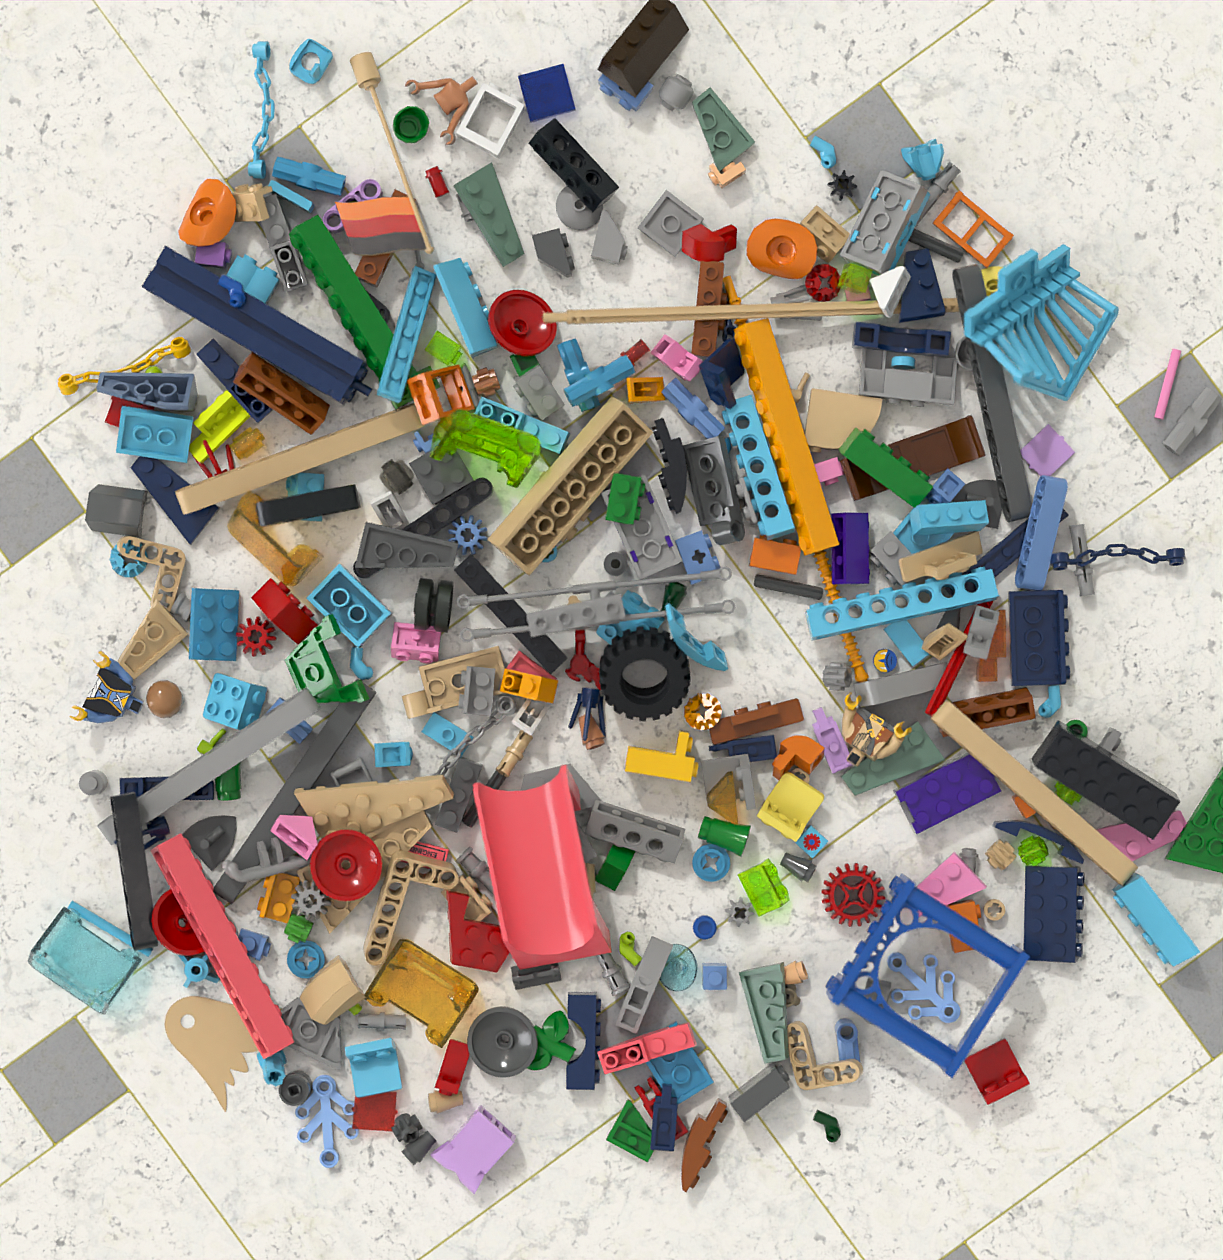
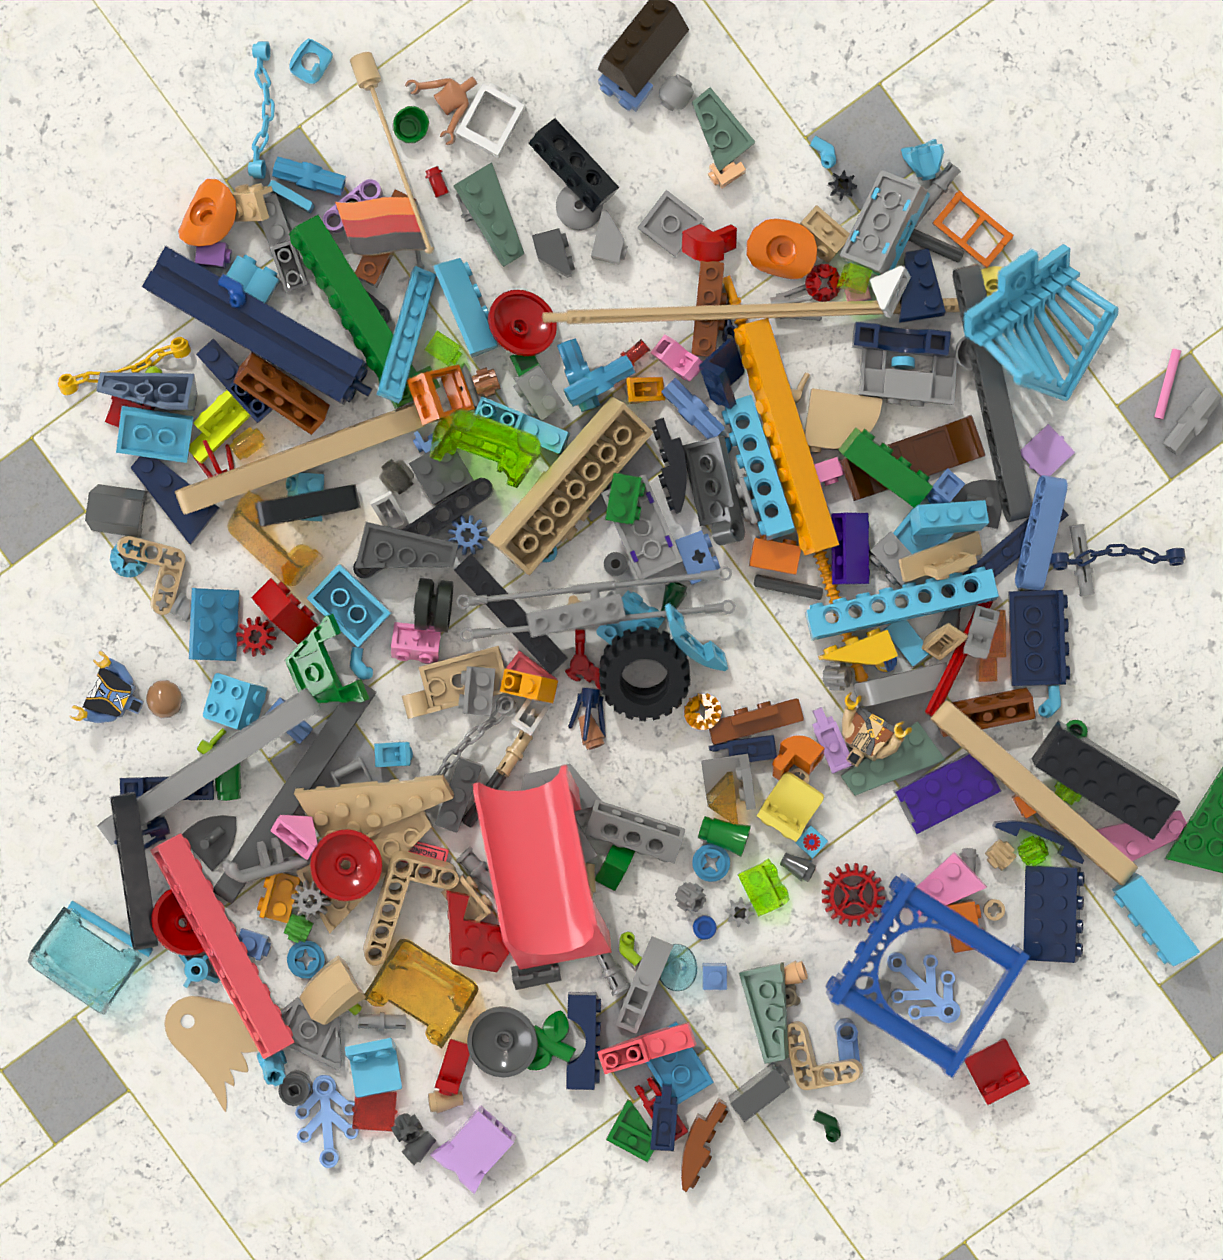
light grey brick [79,770,107,795] -> none
tan wing [118,599,188,680] -> none
medium azure plate [421,712,474,757] -> none
clear blue tile [518,64,576,123] -> none
yellow brick [625,730,698,782] -> none
light grey bracket [1099,728,1122,752] -> none
none -> light grey gear [675,882,706,913]
none -> yellow slope [818,627,898,666]

